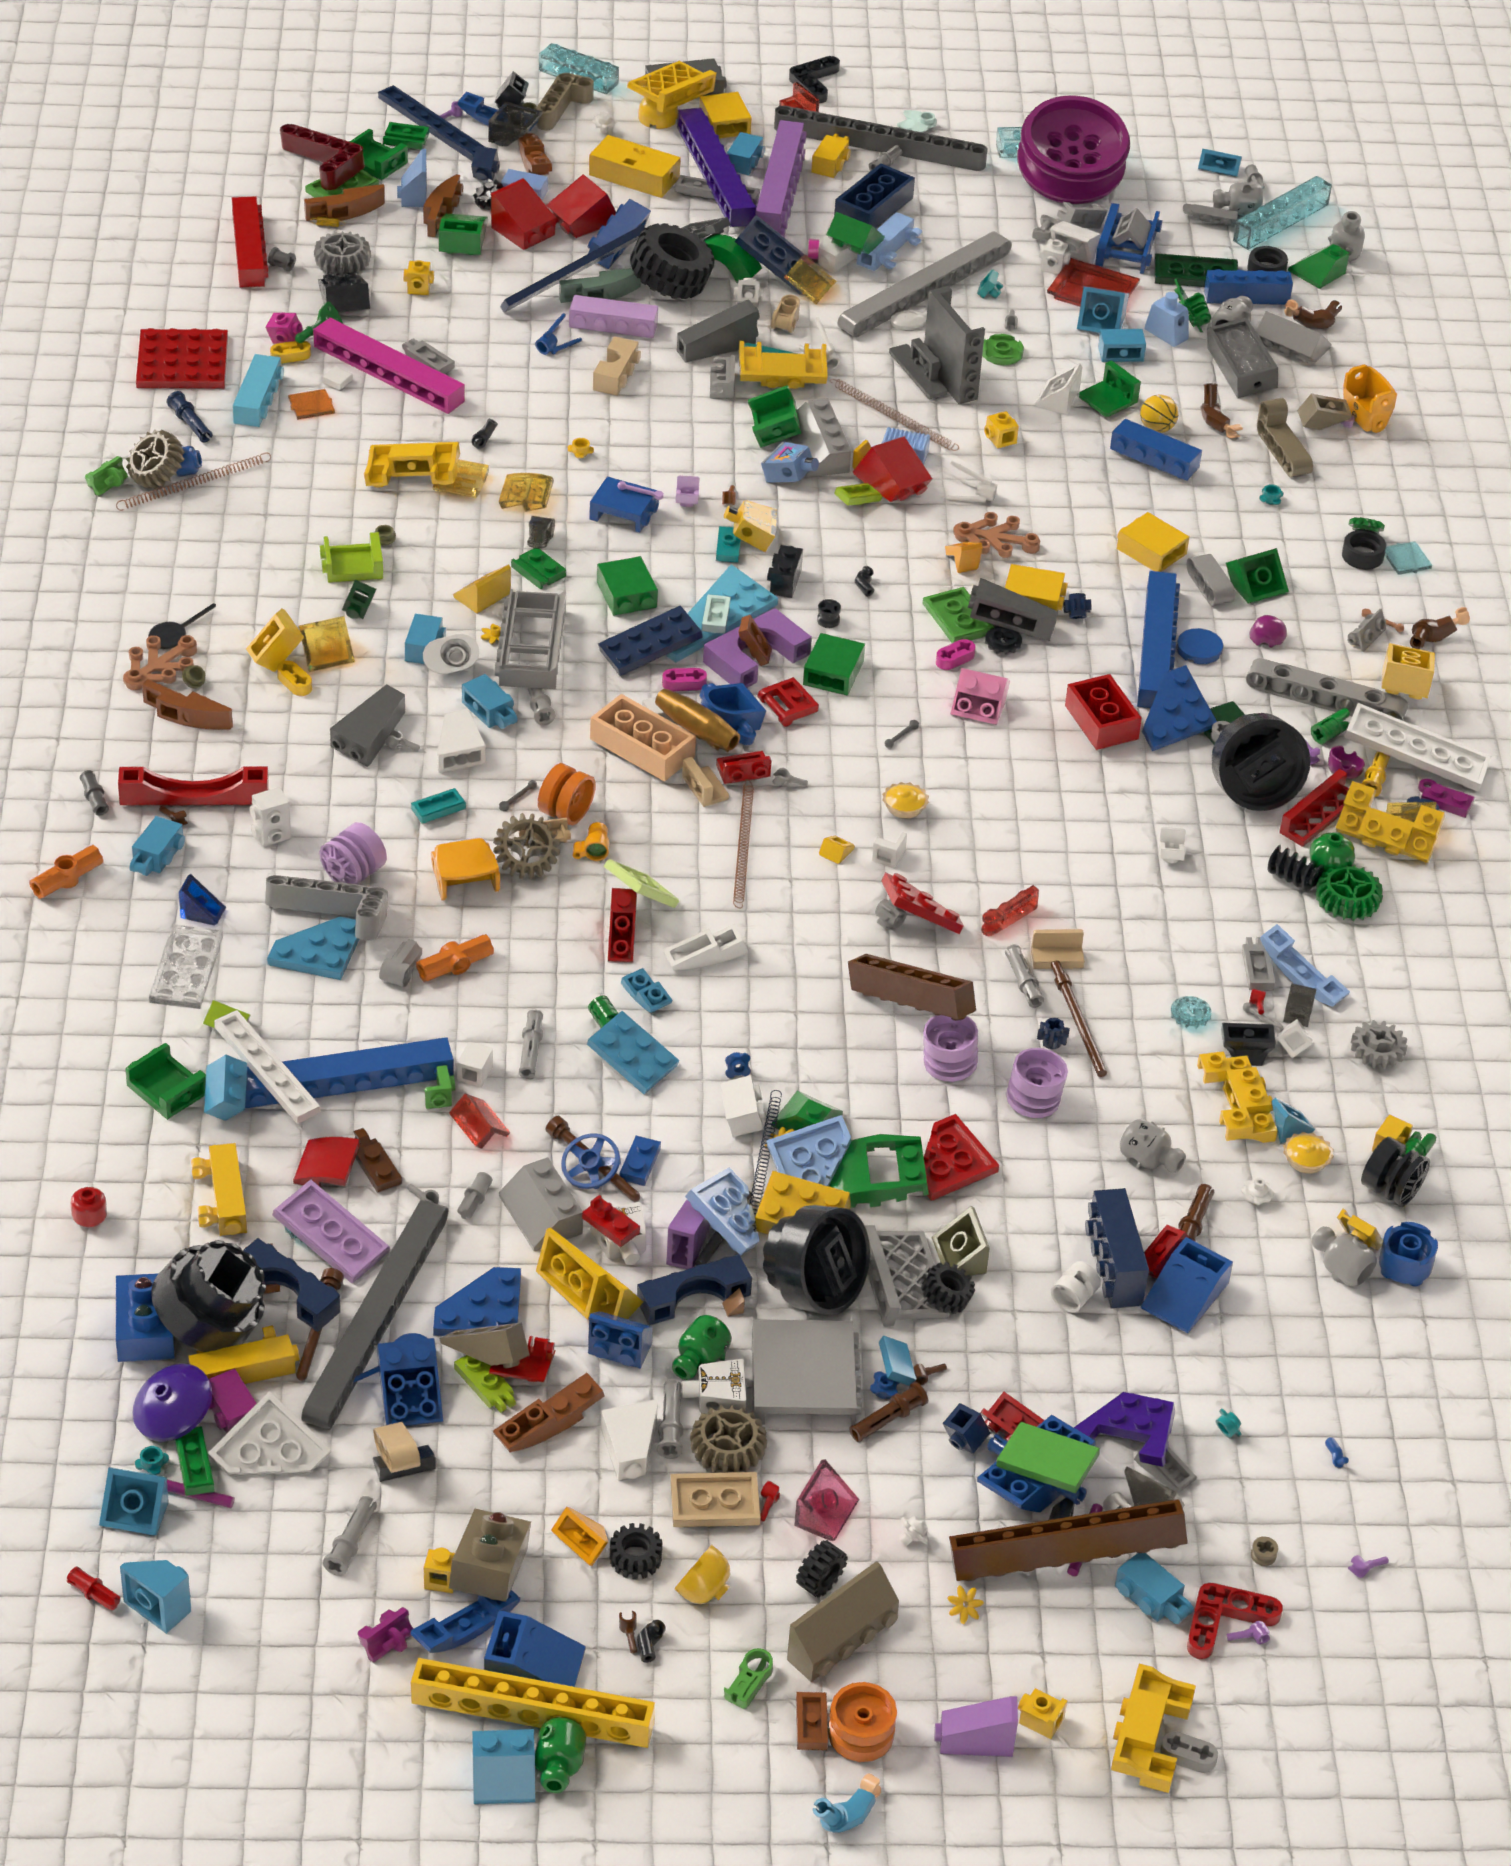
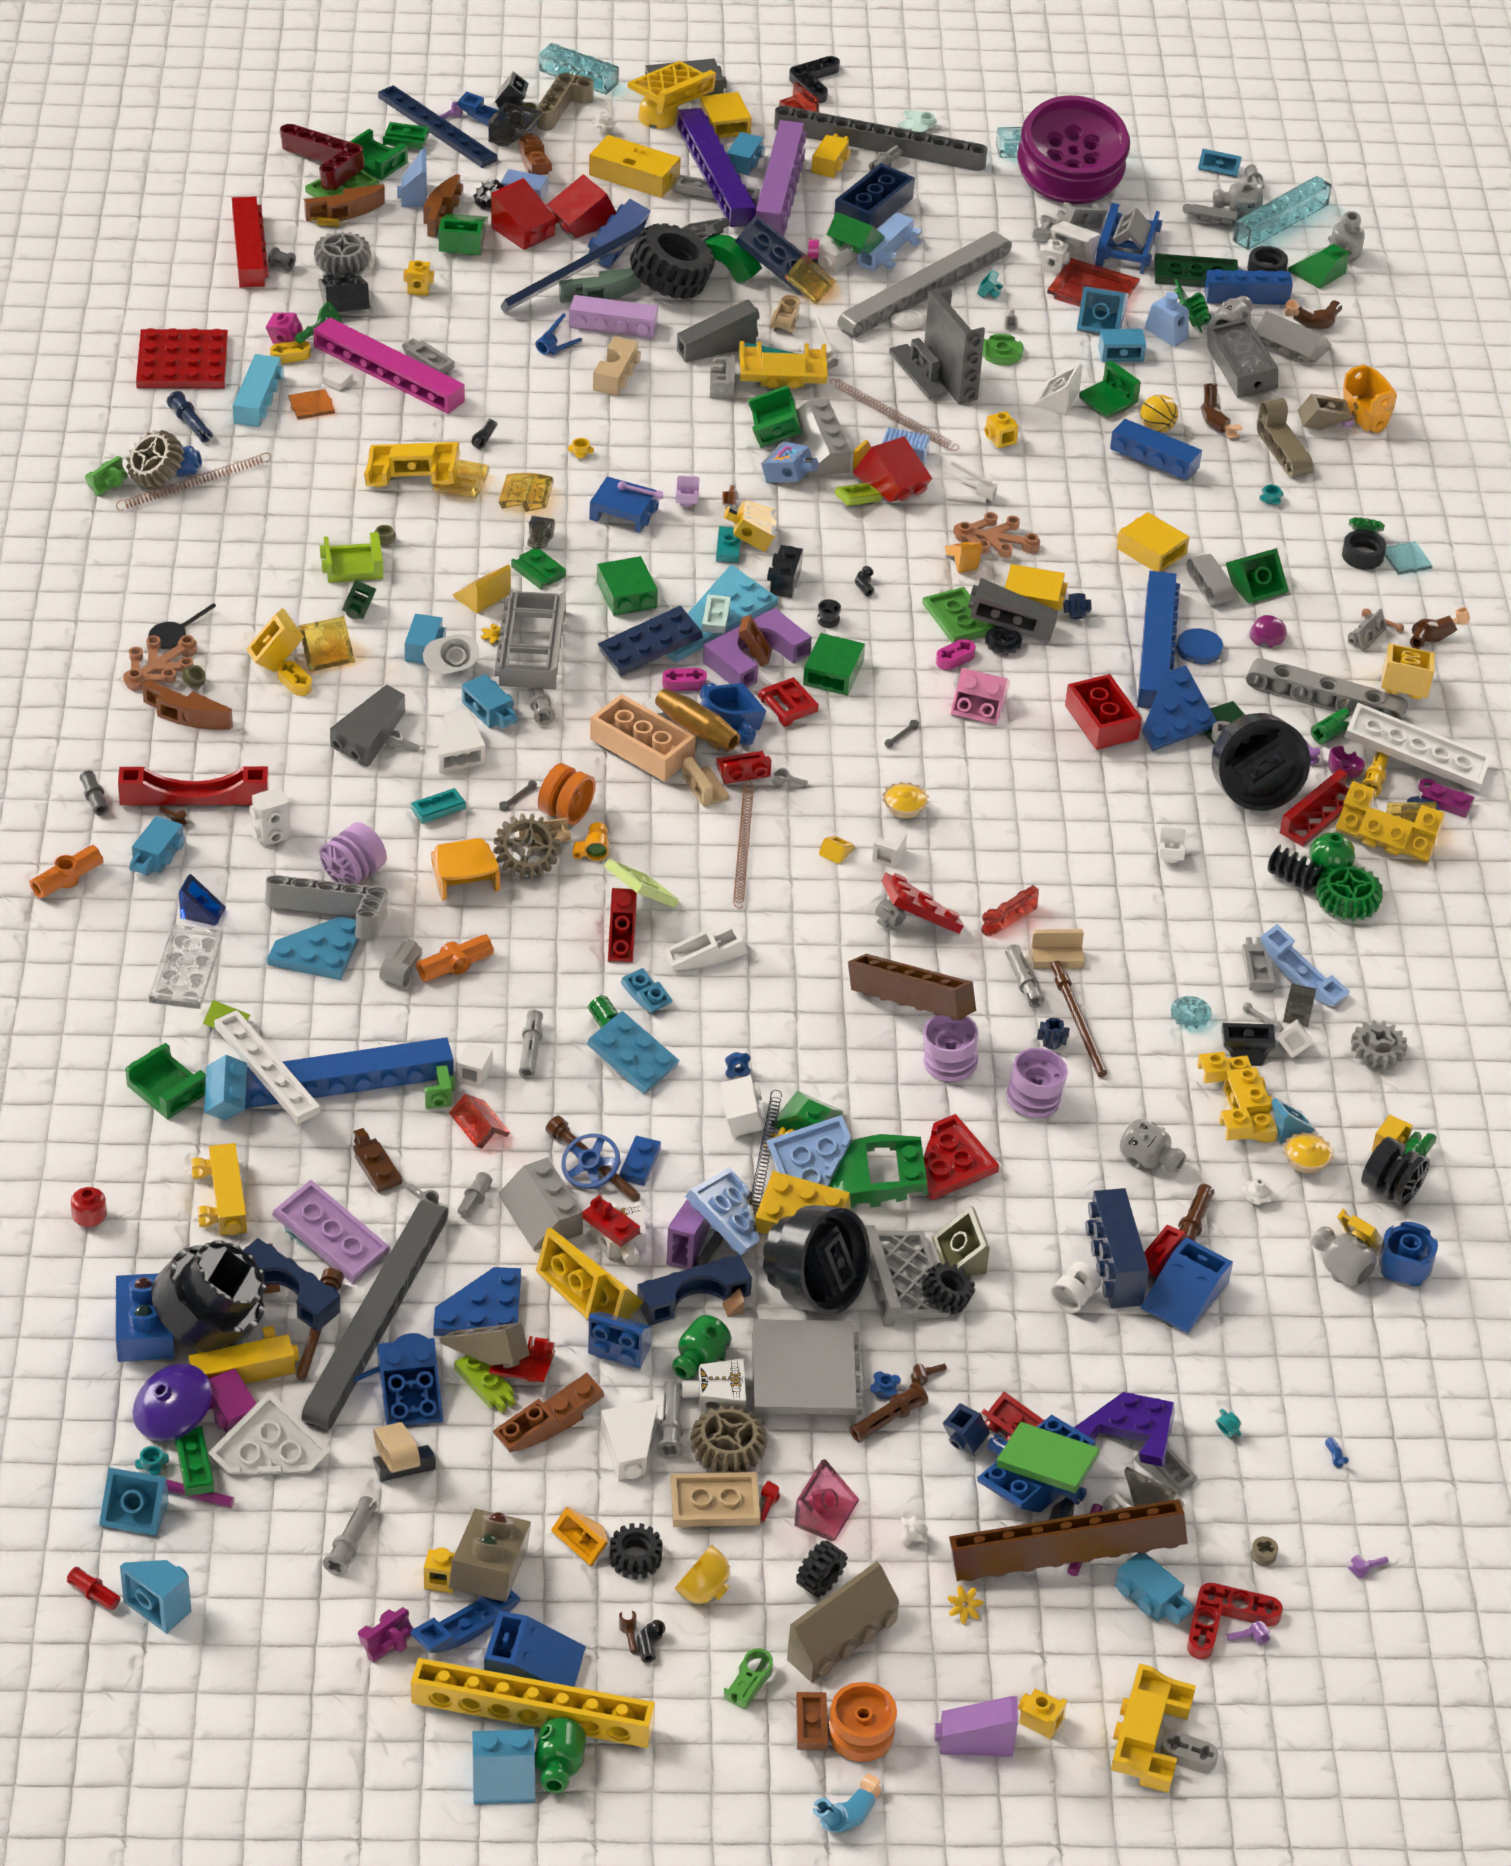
red slope [293,1137,360,1187] -> none
dark blue brick [471,146,500,181] -> none
white brick [733,278,764,307] -> none
dark azure tile [879,1335,916,1386] -> none
red hand [1249,989,1266,1015] -> none

